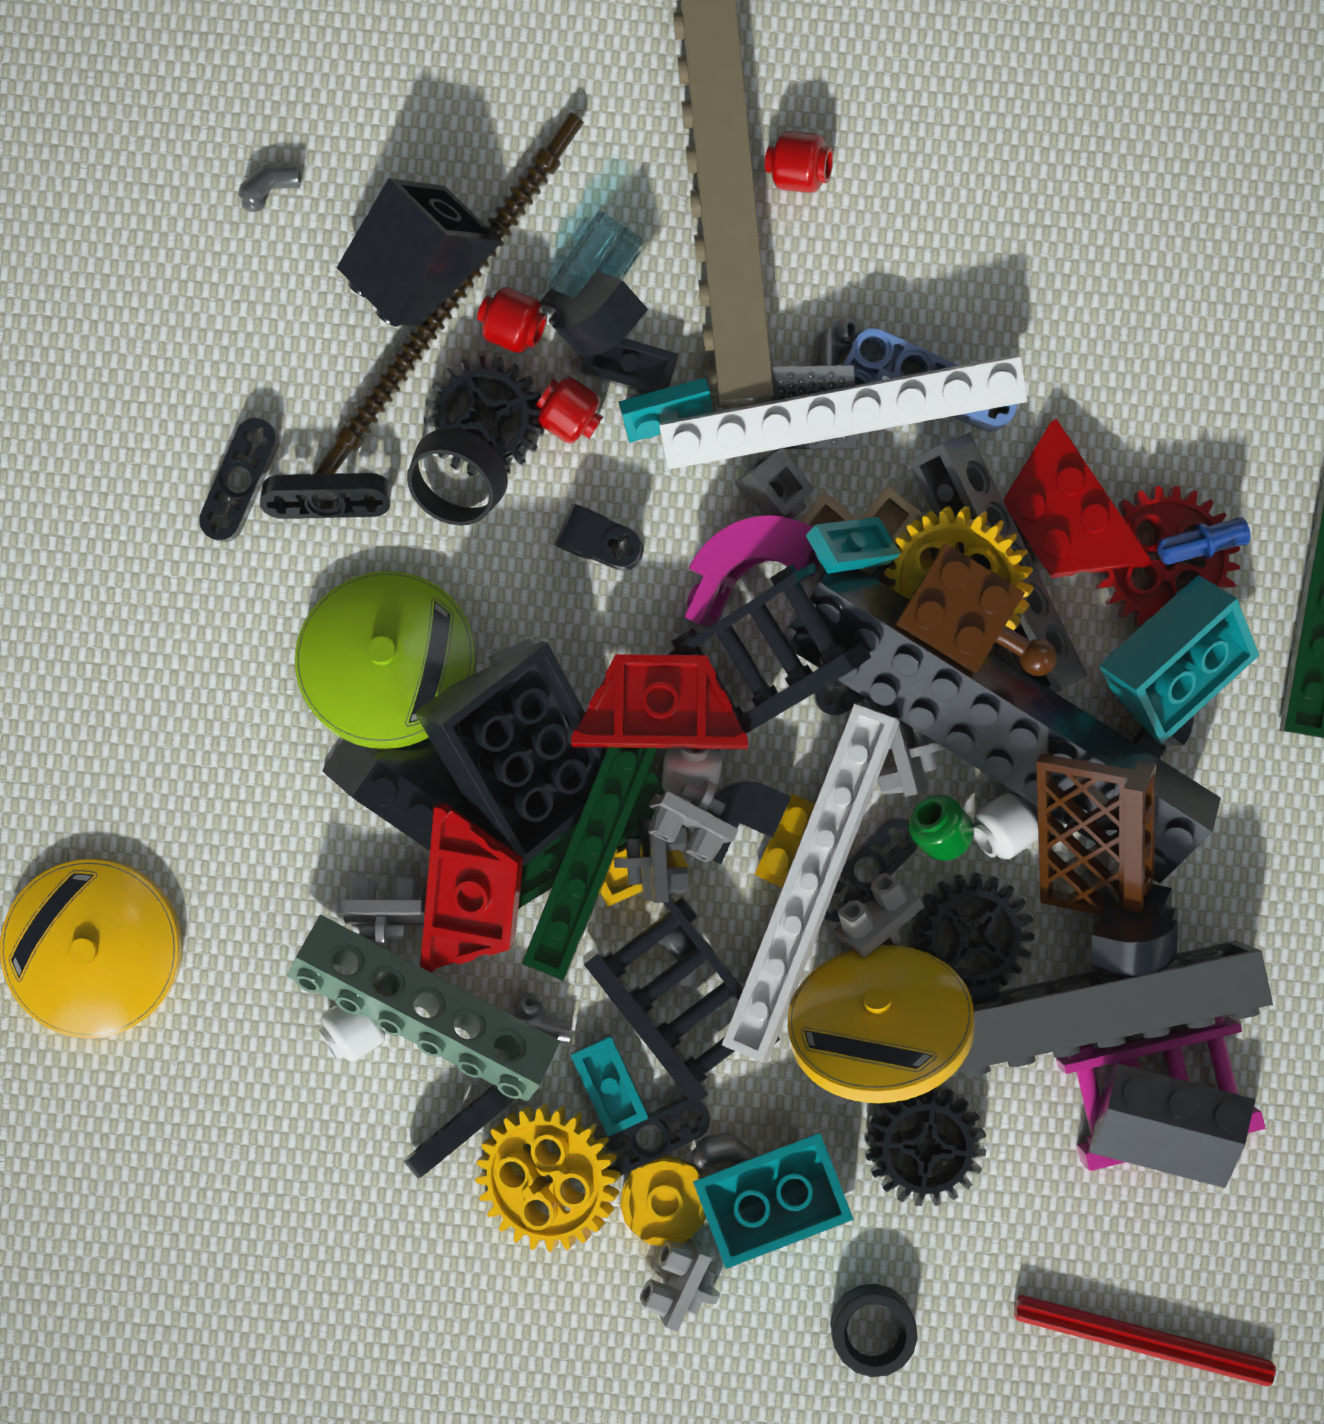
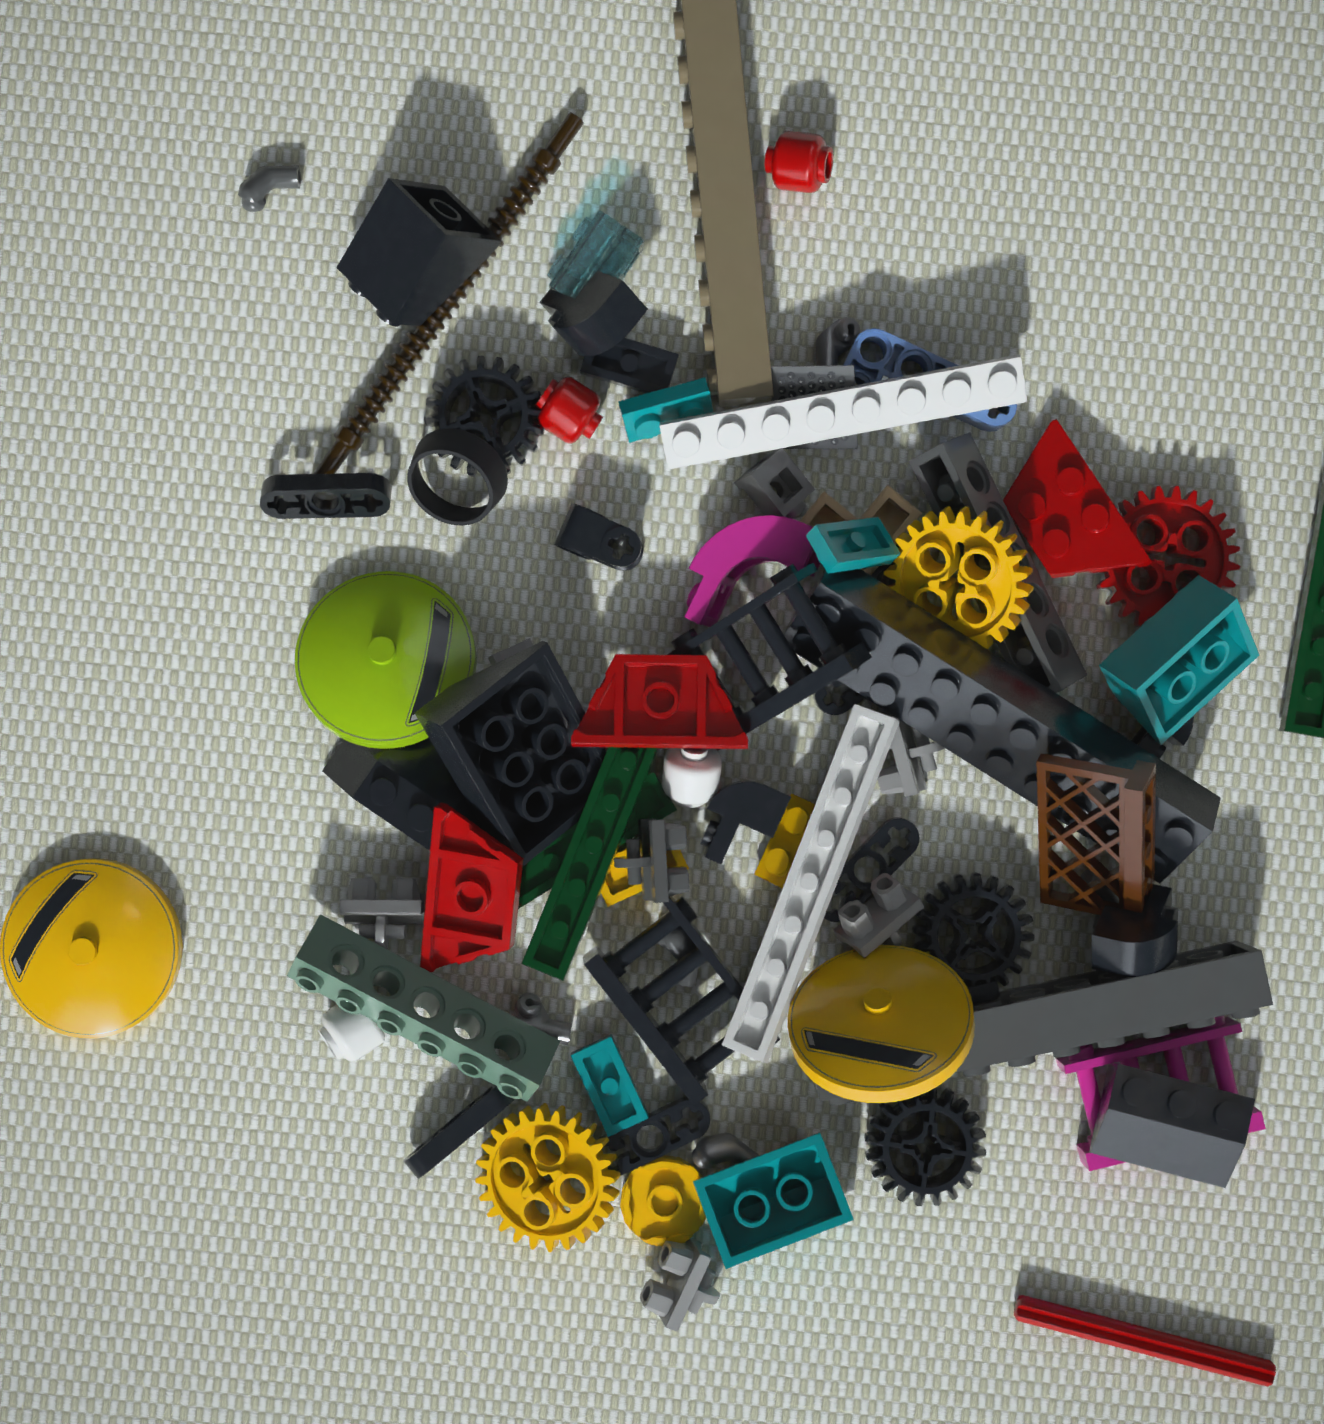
black beam [199,418,279,542] -> none
red head [477,287,547,353] -> none
light grey hips [648,780,739,862] -> none
black tyre [830,1283,918,1377] -> none
reddish brown plate [894,543,1058,676] -> none
green head [908,794,974,861] -> none
white head [974,793,1038,860] -> none
blue axle [1157,517,1251,565] -> none

